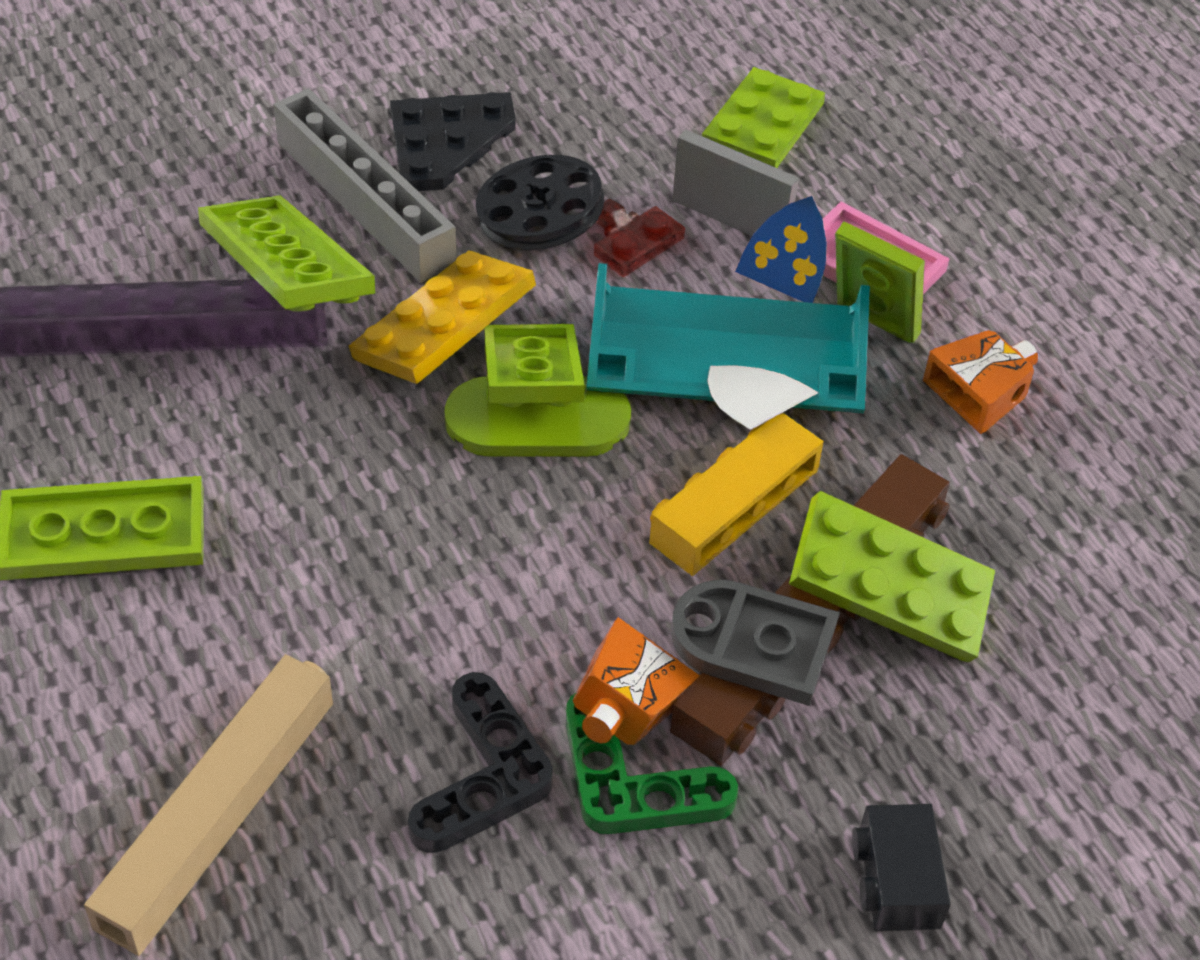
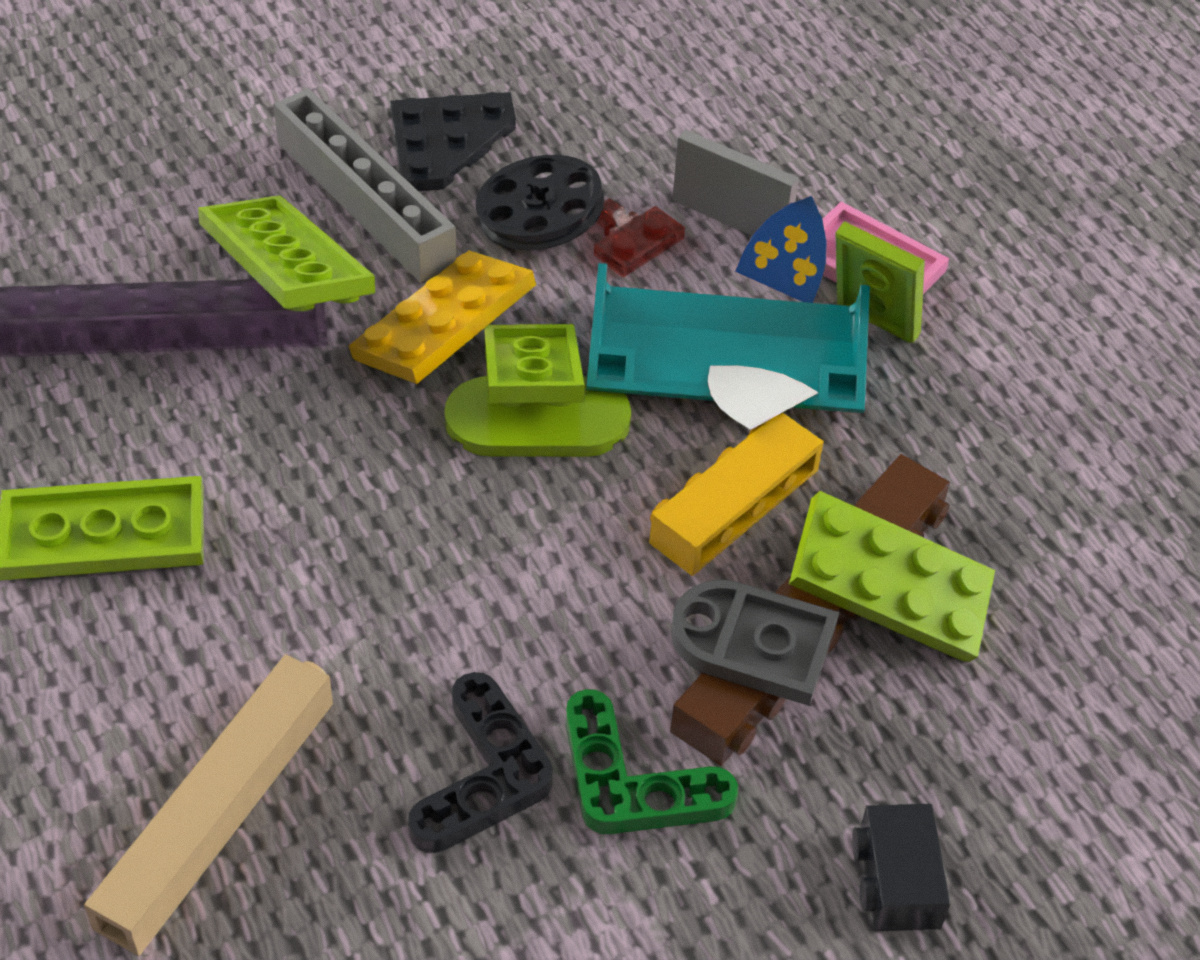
orange torso [573,617,700,745] -> none
lime plate [702,67,826,168] -> none
orange torso [923,330,1038,434] -> none

